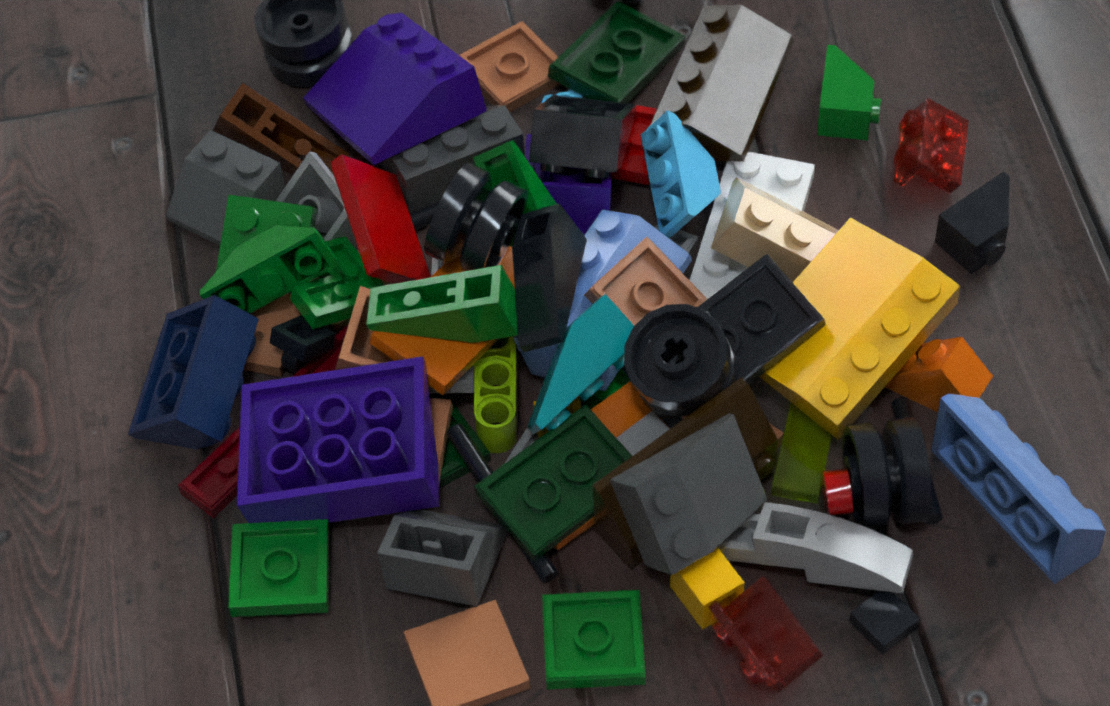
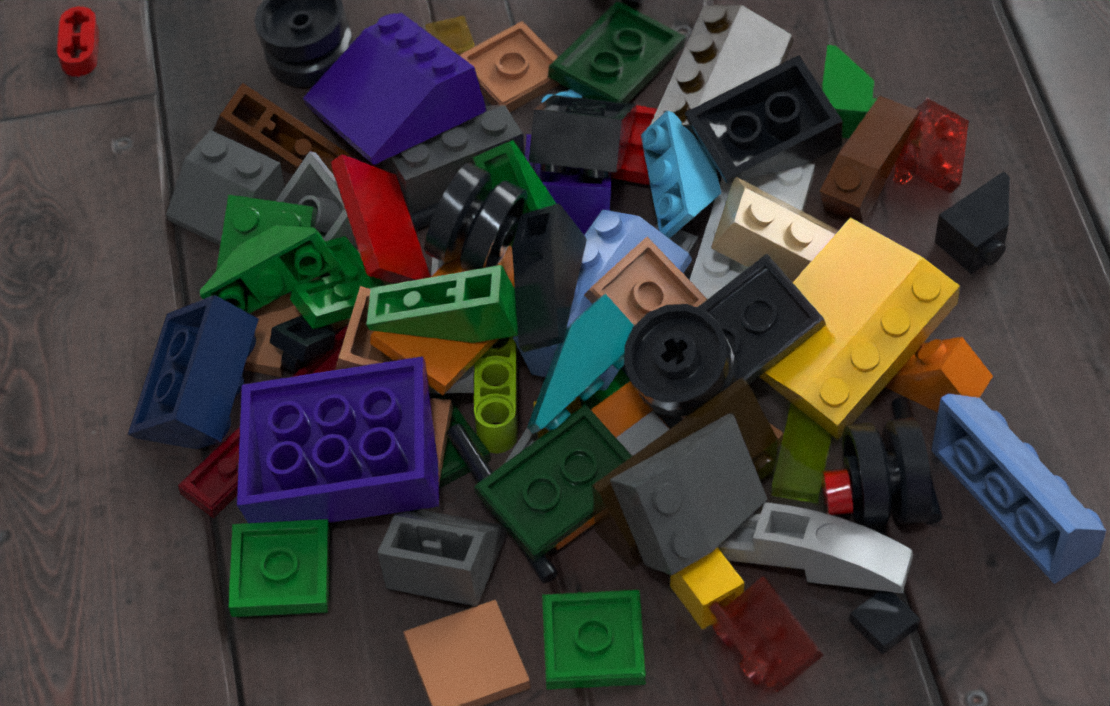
none -> red beam [57,6,99,77]
none -> clear yellow tile [425,15,475,55]
none -> black slope [685,55,843,184]
none -> reddish brown slope [819,96,919,225]

